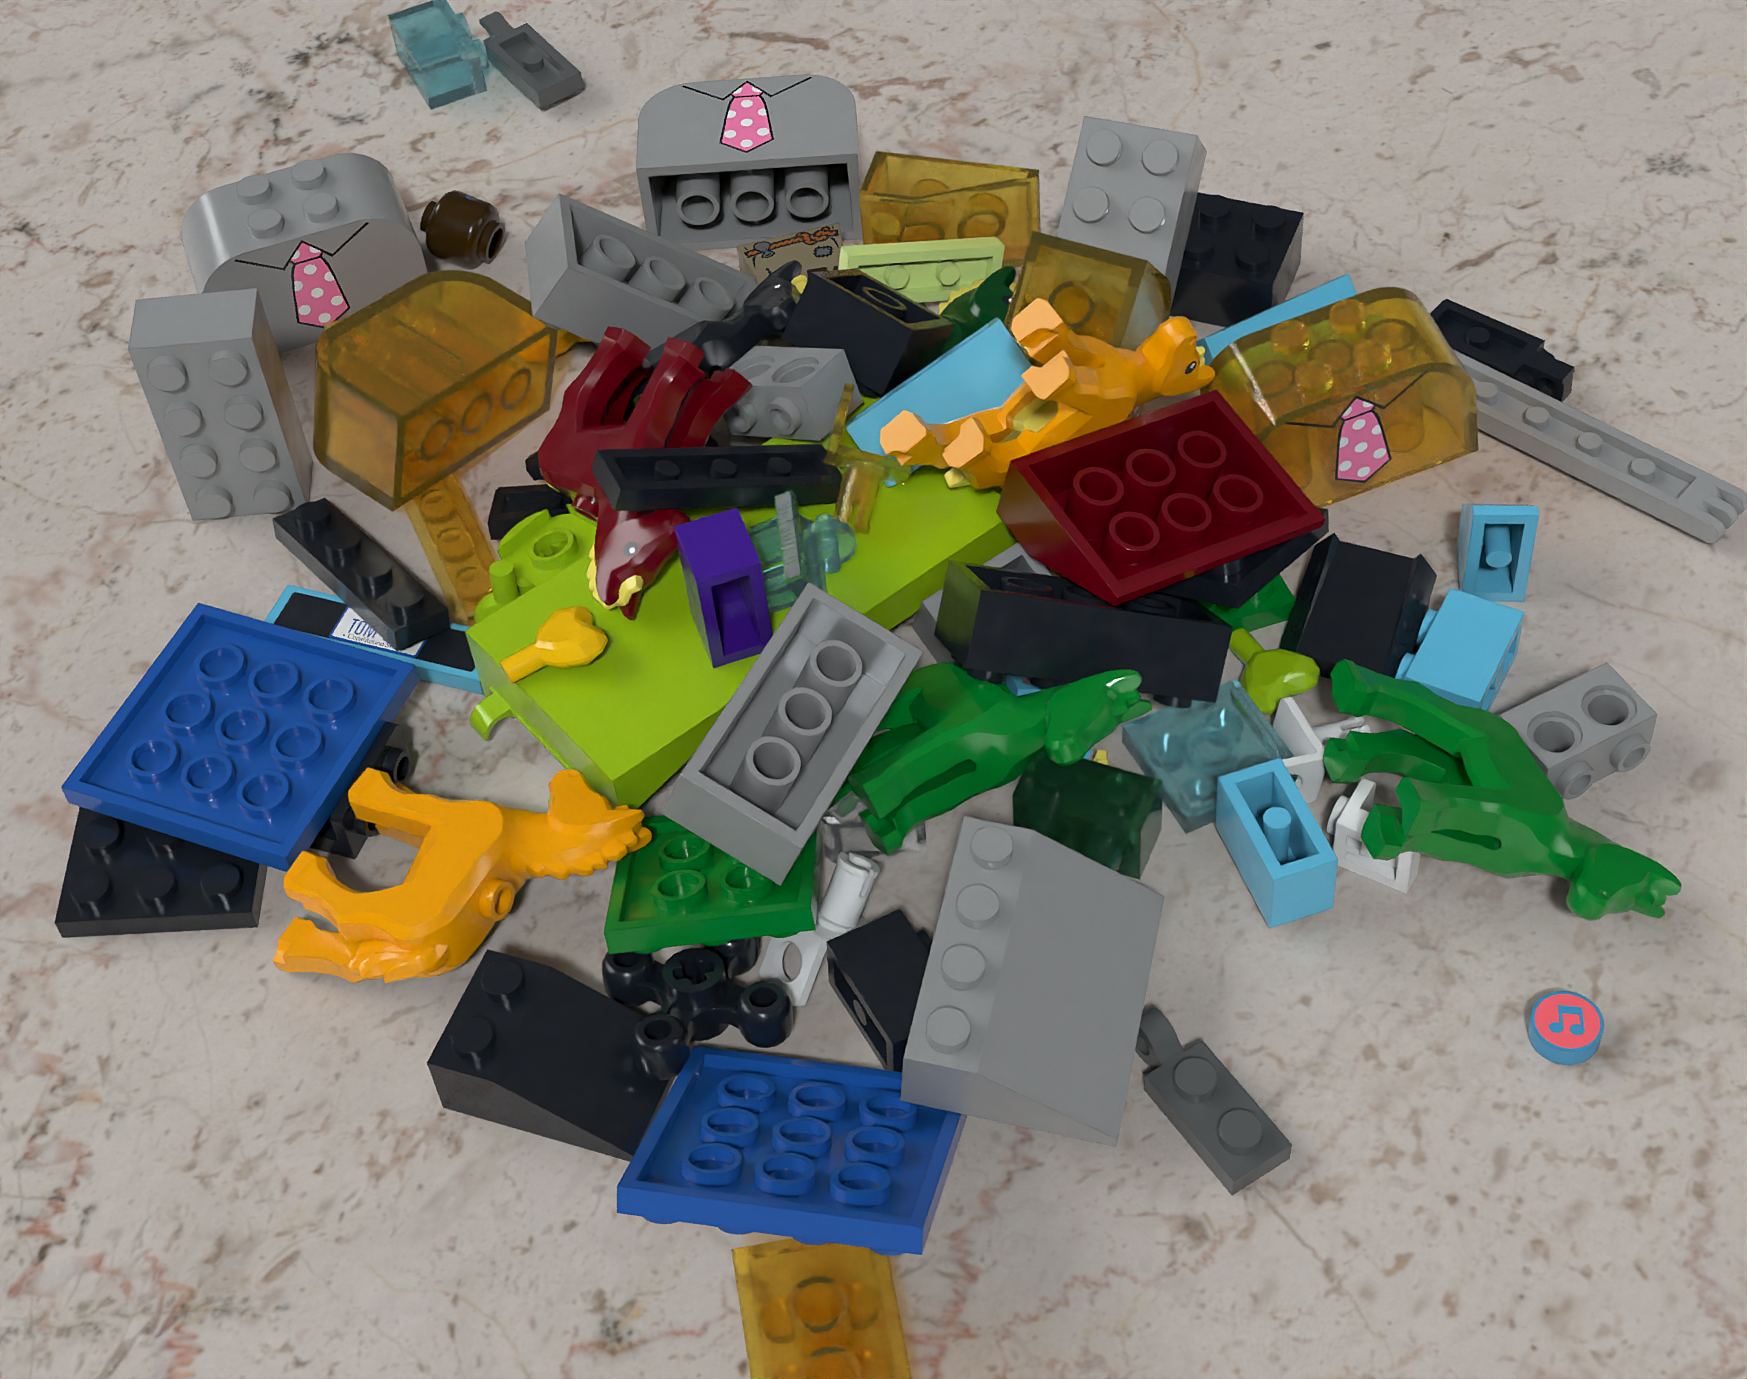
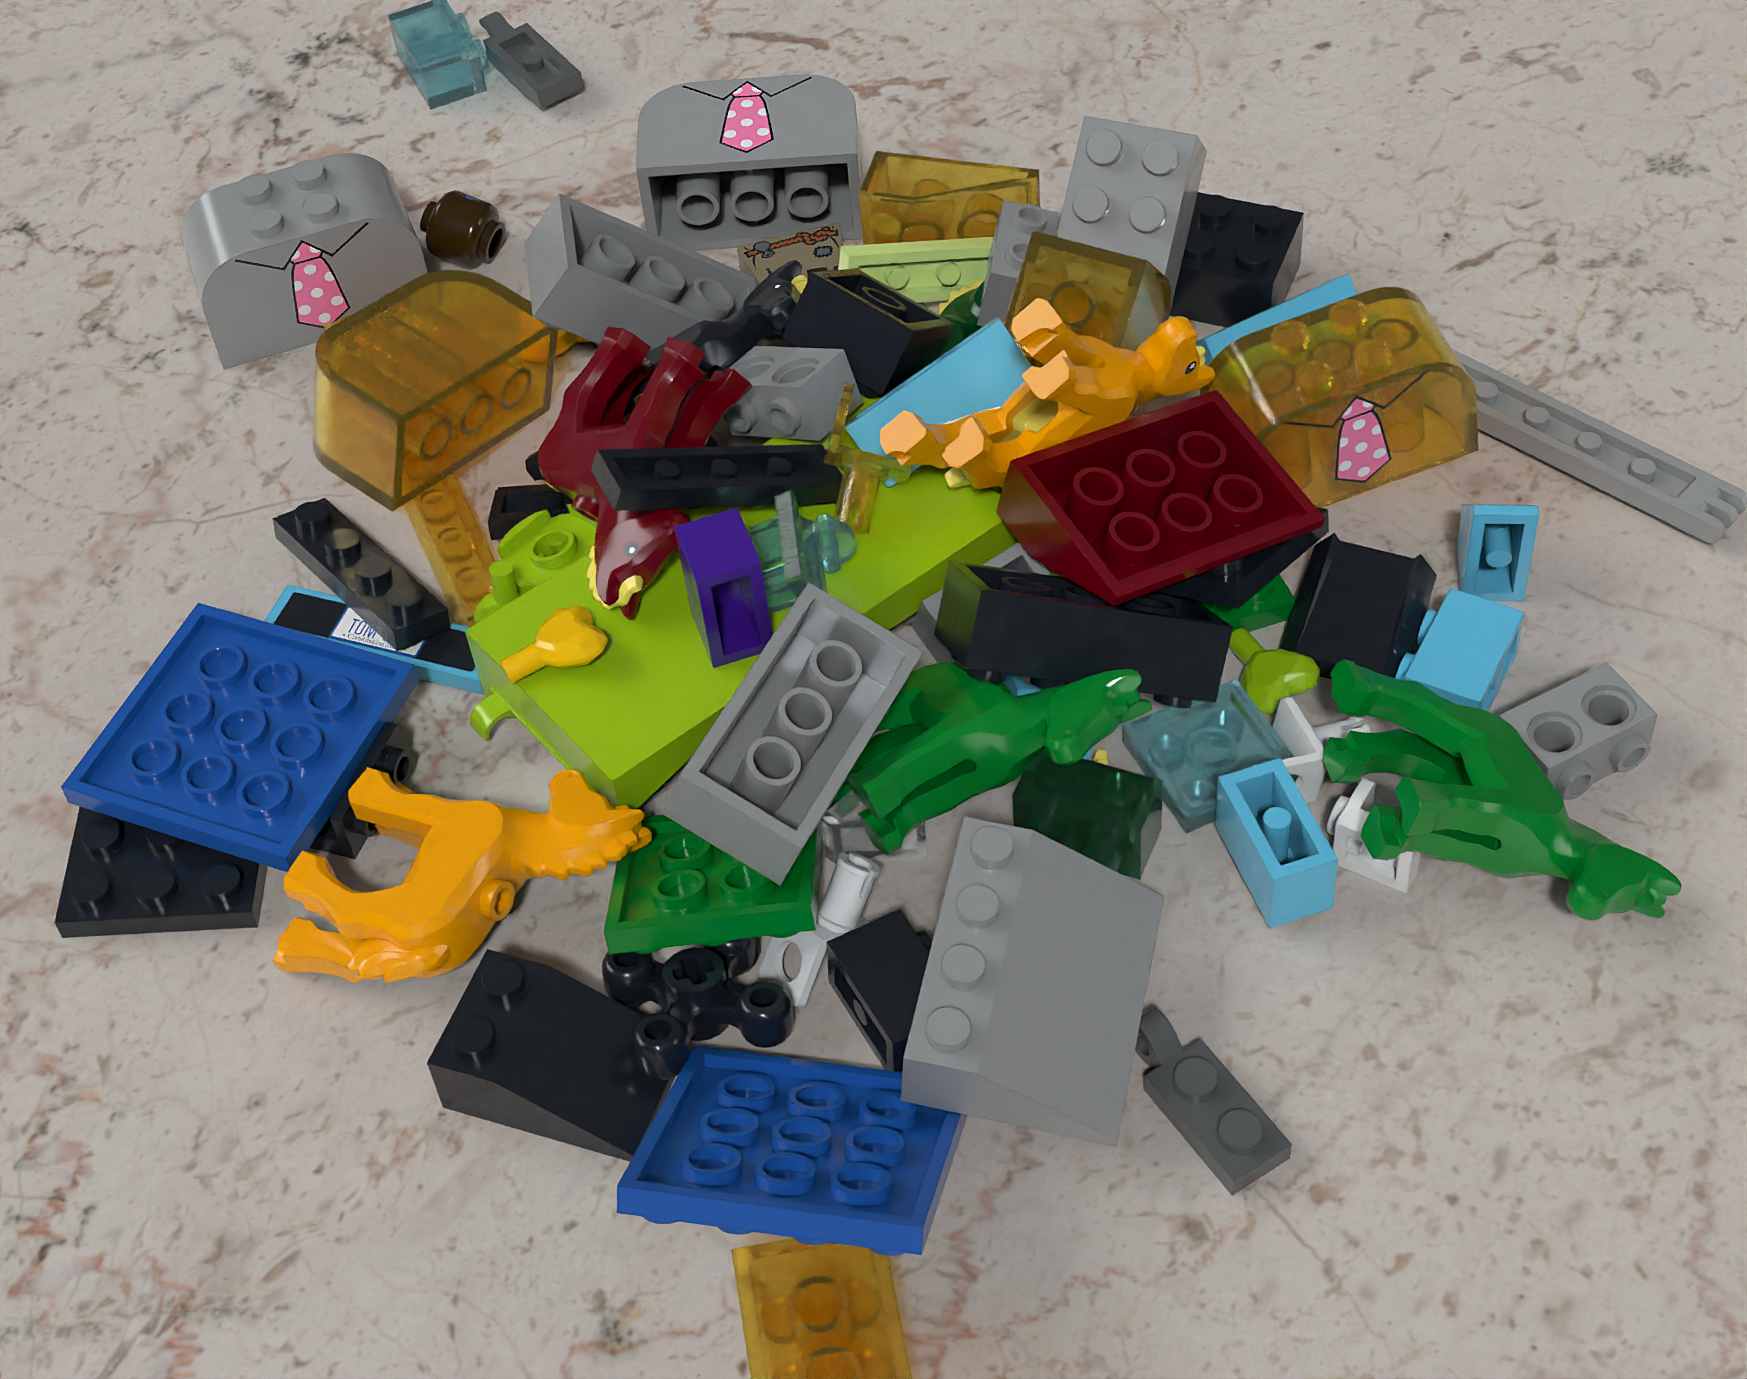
light grey brick [128,288,313,521] -> none
black hinge [1414,299,1575,402] -> none
tile [1528,991,1604,1065] -> none
none -> light grey brick [977,200,1059,333]

